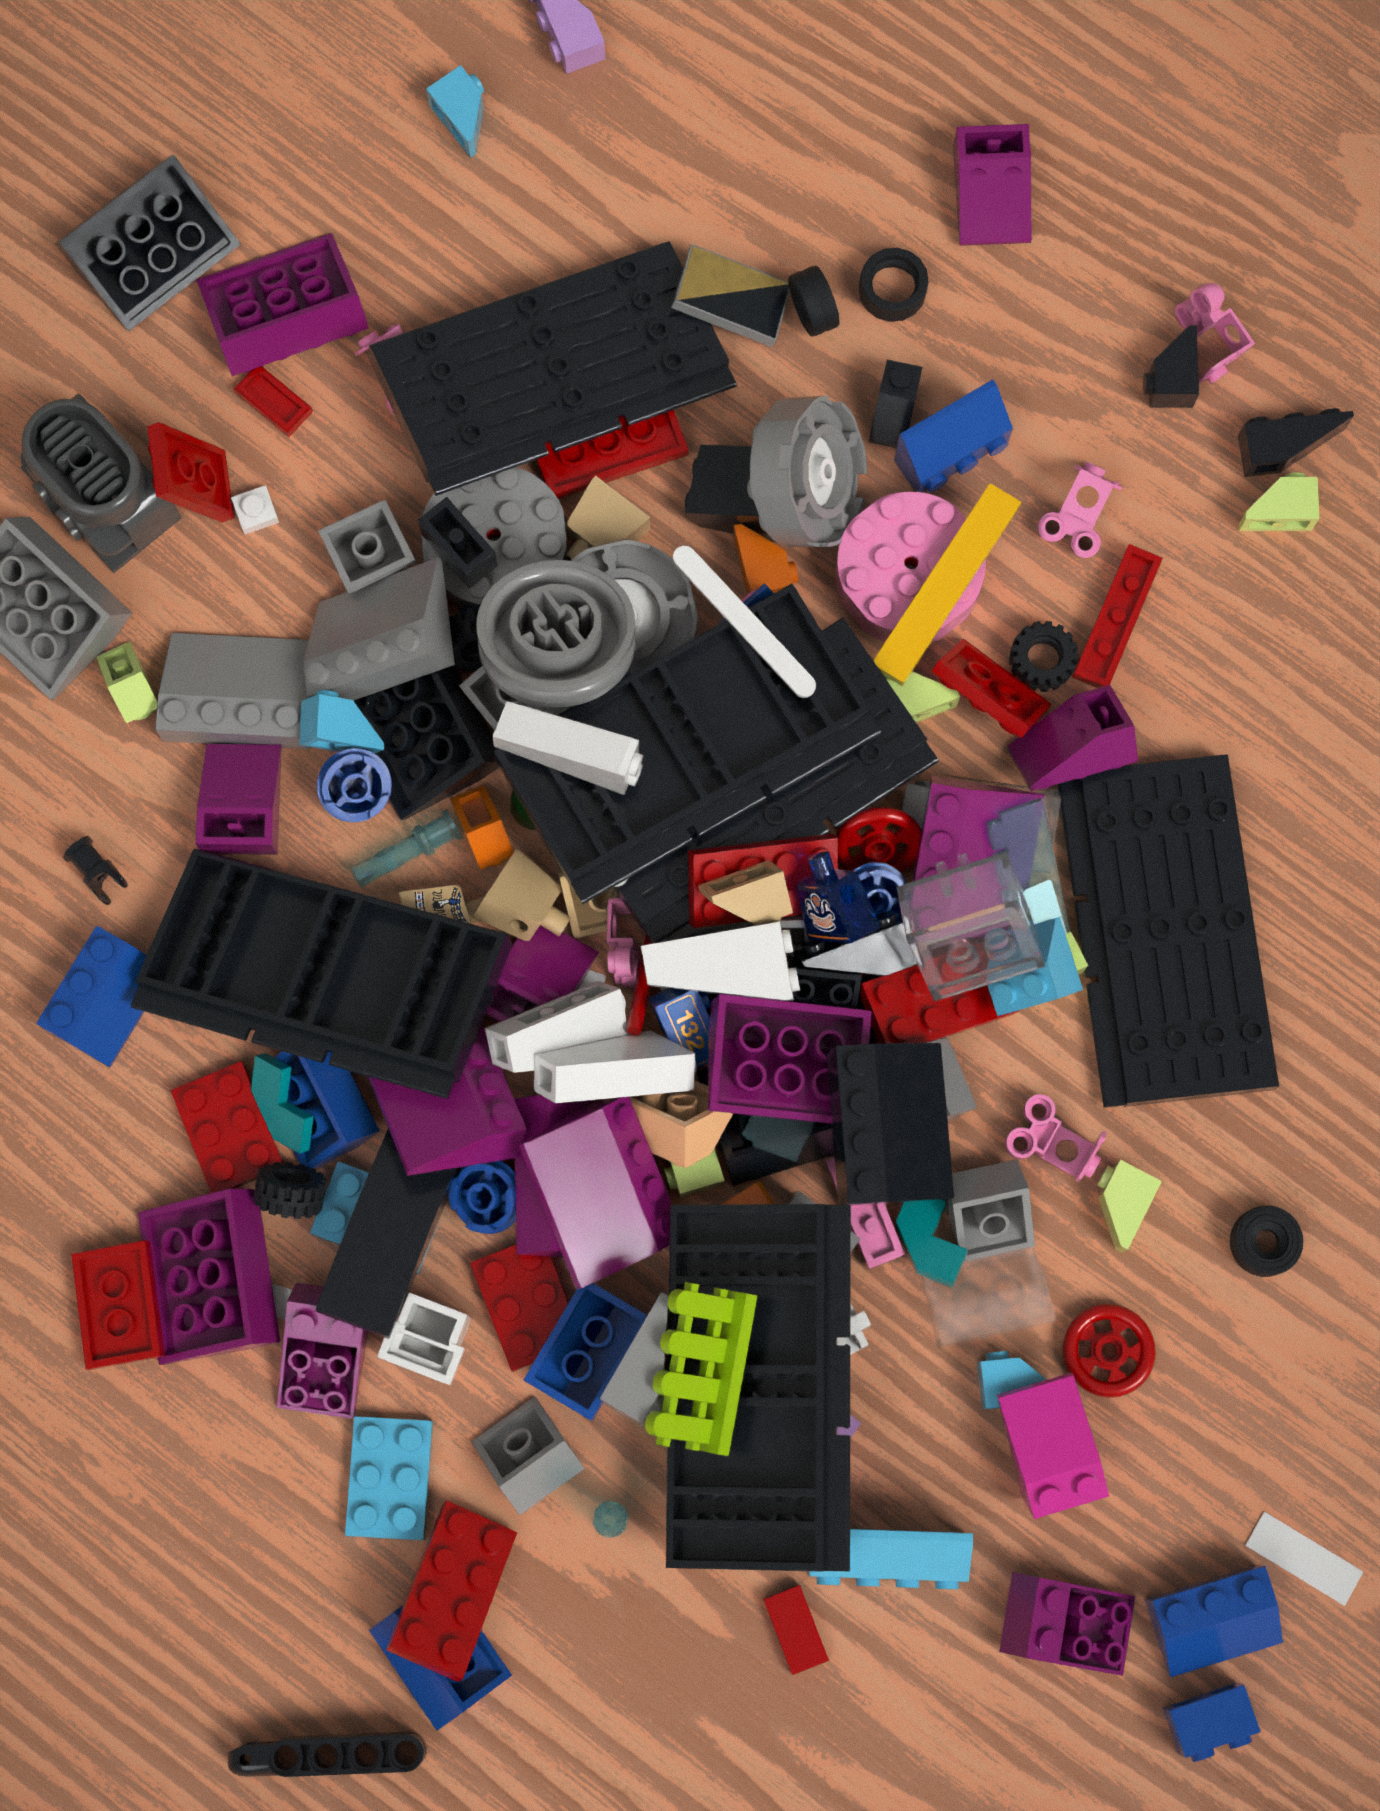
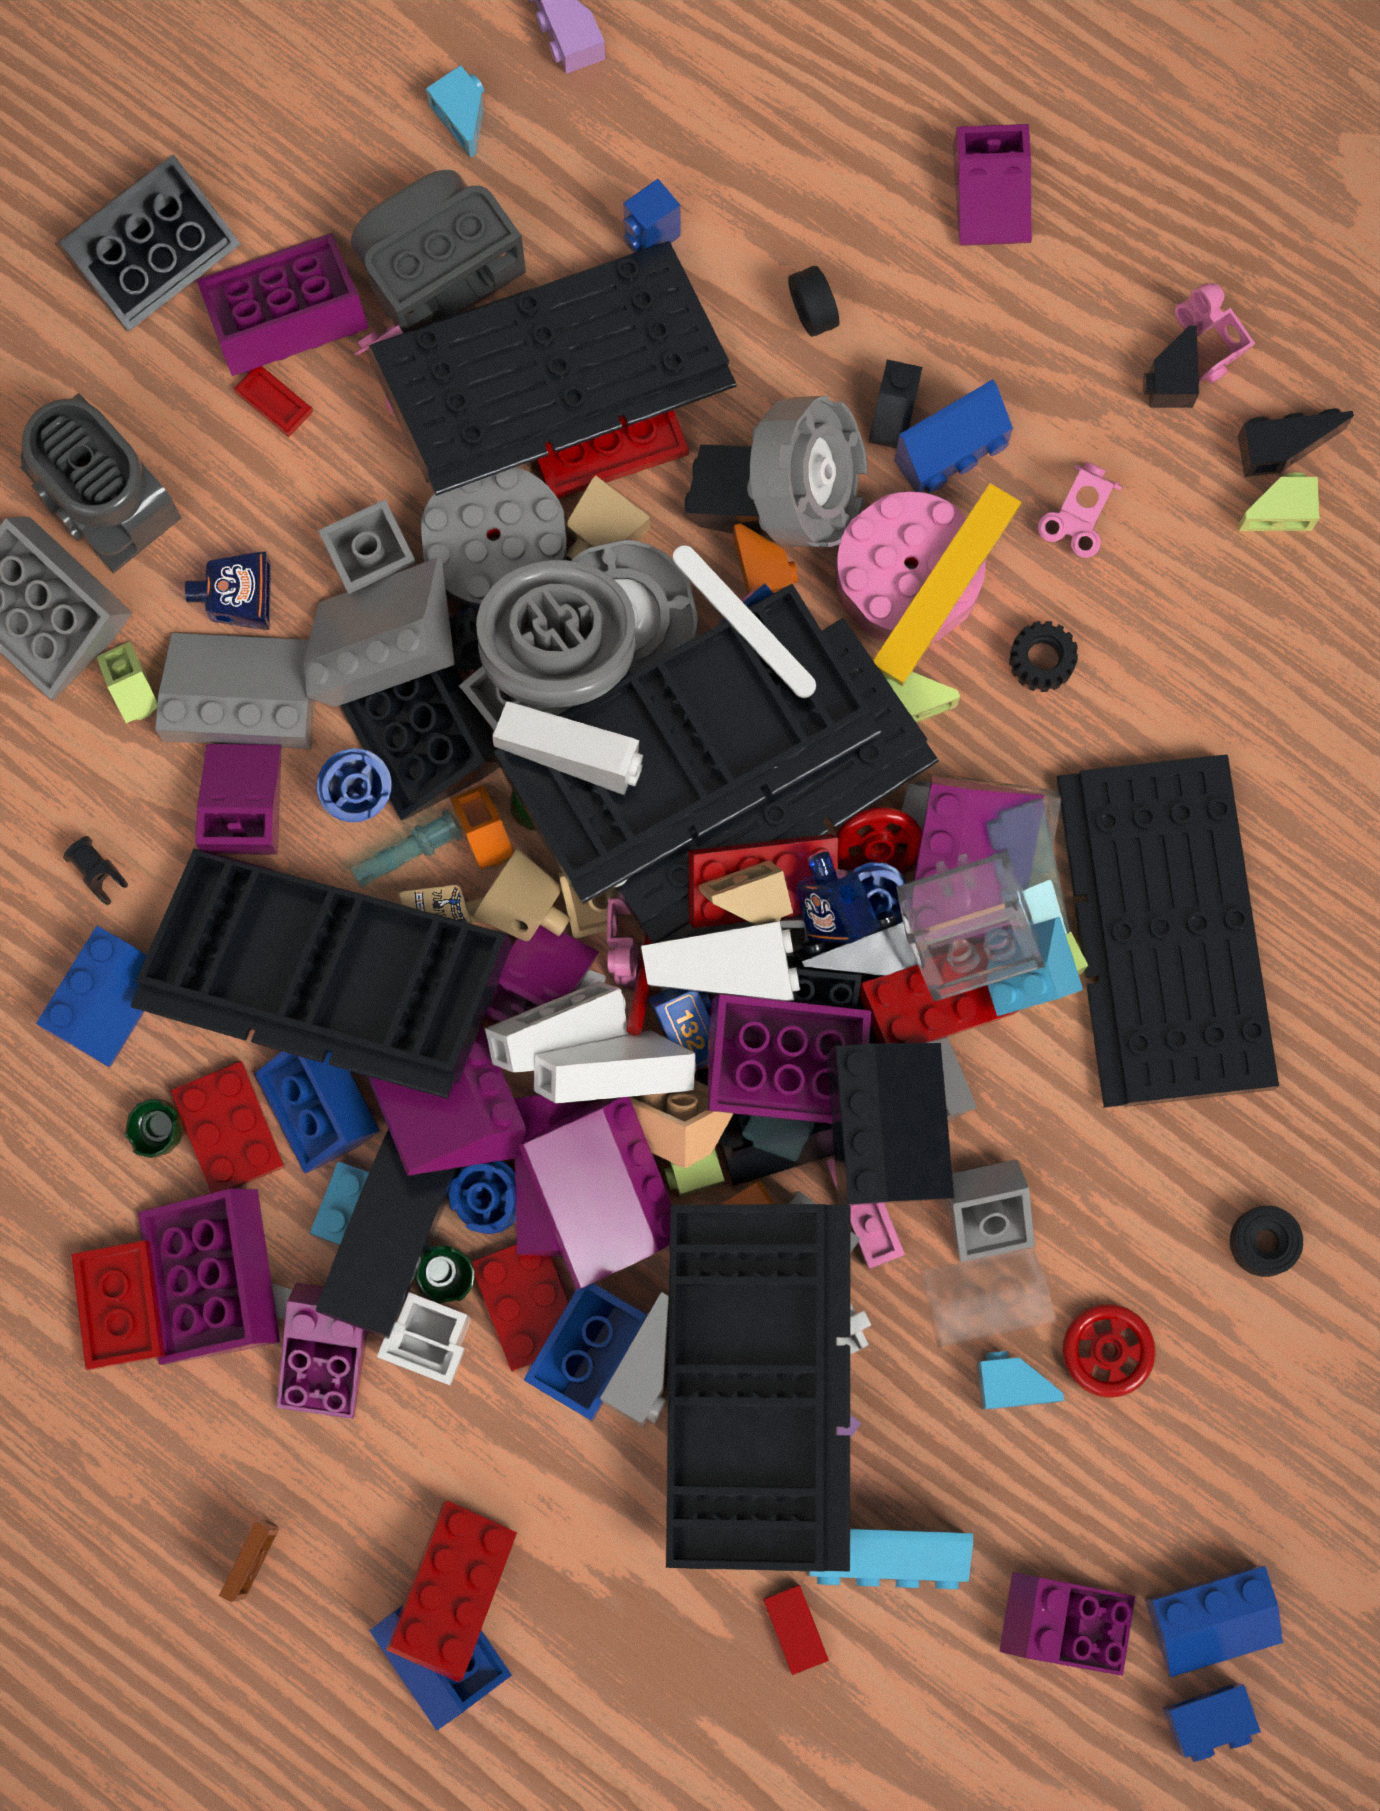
red plate [147,422,234,523] -> none
black piece [228,1732,427,1777] -> none
white plate [231,485,279,534] -> none
teal tile [251,1053,314,1154] -> none
black tyre [253,1162,327,1219] -> none
medium azure slope [299,690,384,754] -> none
medium azure plate [345,1416,433,1540] -> none
black brick [418,497,498,589] -> none
light grey slope [471,1396,585,1515] -> none
clear light blue pin [593,1502,628,1537] -> none
lime fence [645,1282,758,1456] -> none
tile [671,244,790,347] -> none
black tyre [859,248,929,322] -> none
teal tile [896,1199,968,1288] -> none
red plate [931,638,1052,738] -> none
dark pink slope [997,1372,1109,1519] -> none
bright pink piece [1005,1094,1107,1182] -> none
magenta slope [1008,685,1138,792] -> none
red plate [1072,544,1163,688] -> none
yellowish green slope [1097,1160,1162,1253] -> none
white sticker [1245,1511,1363,1606] -> none
none -> dark green hair [124,1099,184,1158]
none -> clear blue torso [185,552,271,630]
none -> dark orange tile [219,1521,279,1602]
none -> dark grey brick [351,170,526,333]
none -> dark green hair [415,1244,475,1303]
none -> blue brick [623,178,681,253]

